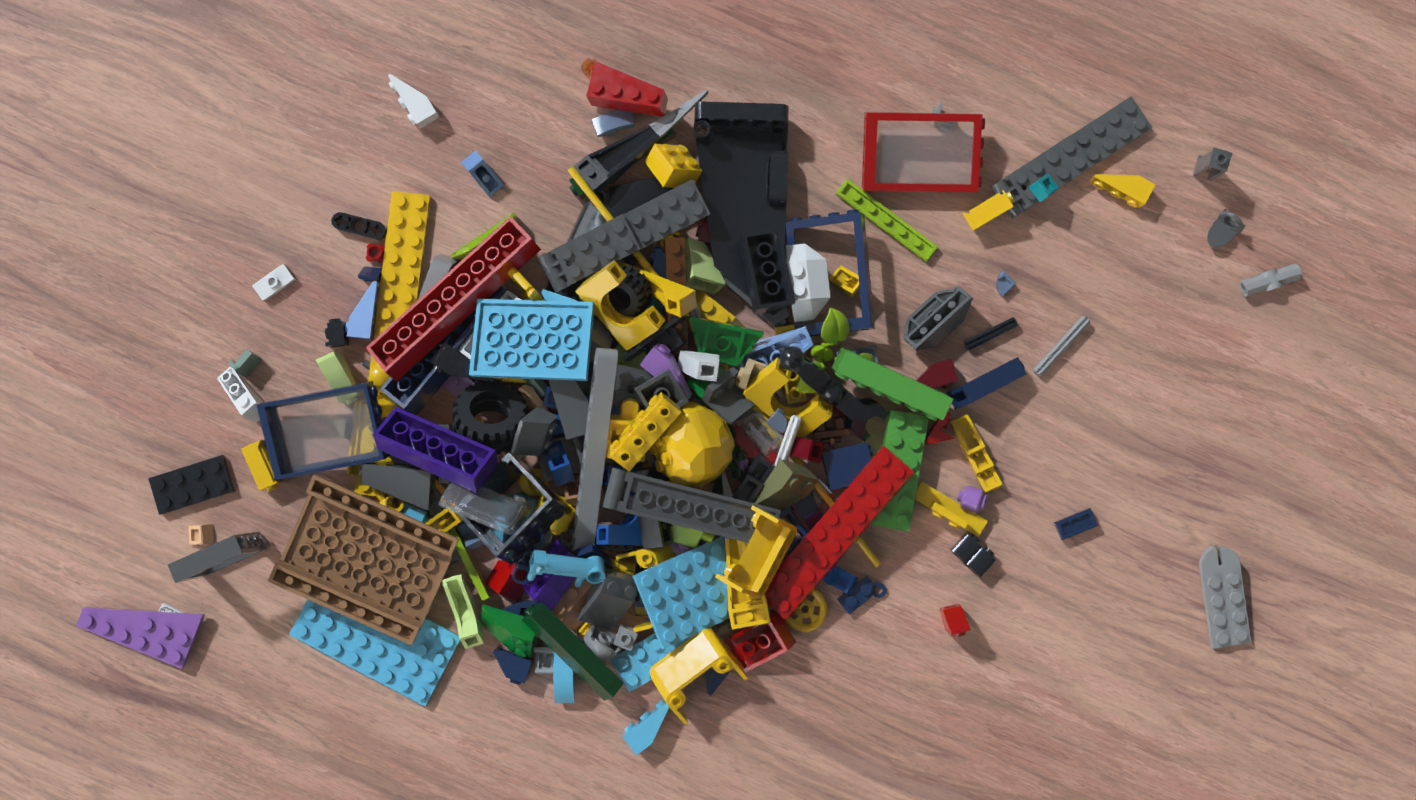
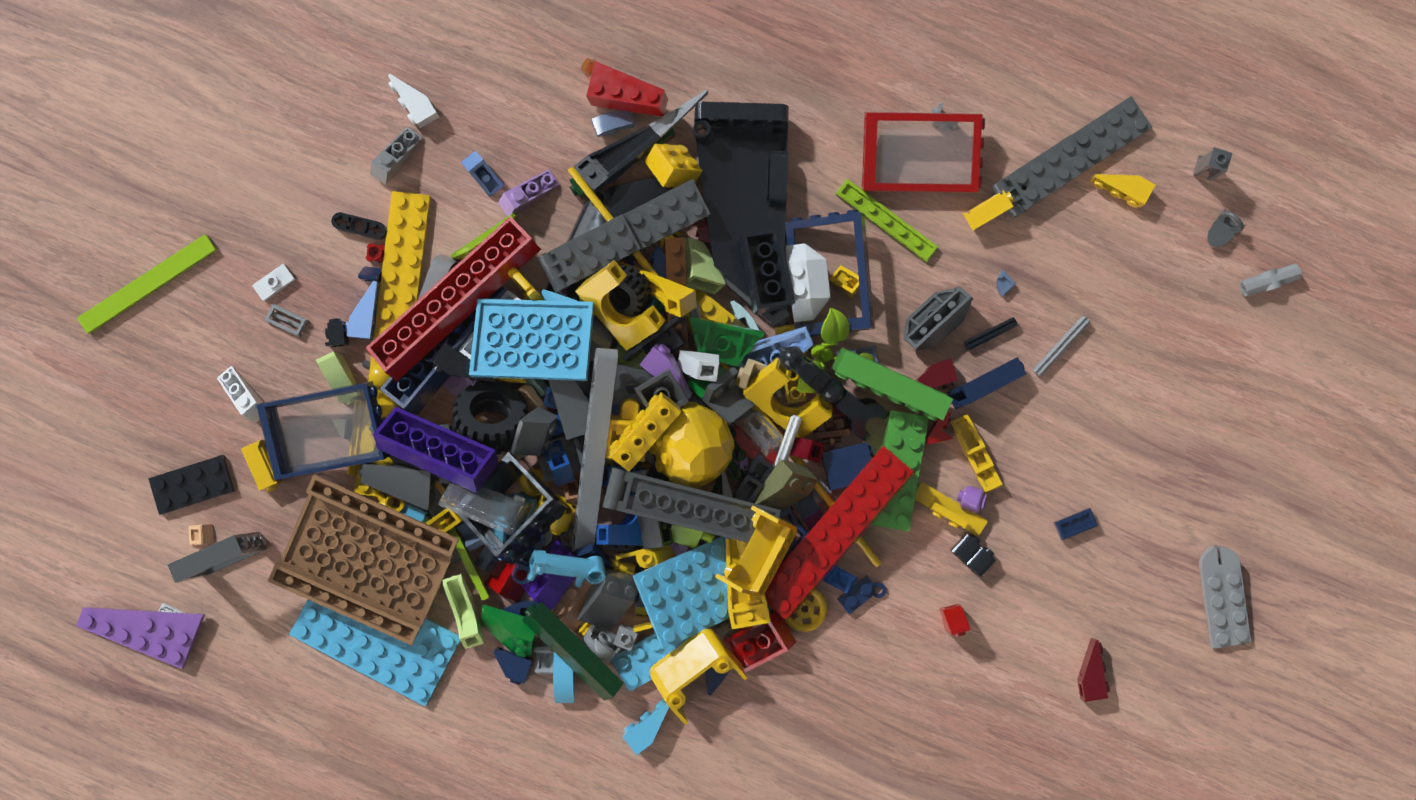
sand green tile [228,349,262,377] -> none
sand blue tile [767,408,787,433] -> none
teal slope [1029,173,1059,202] -> none
none -> lime tile [77,234,218,334]
none -> light grey tile [265,304,309,337]
none -> light grey slope [370,127,423,185]
none -> black brick [475,545,507,577]
none -> lavender slope [498,169,560,216]
none -> light aqua slope [730,300,759,330]
none -> dark red slope [1077,638,1110,702]

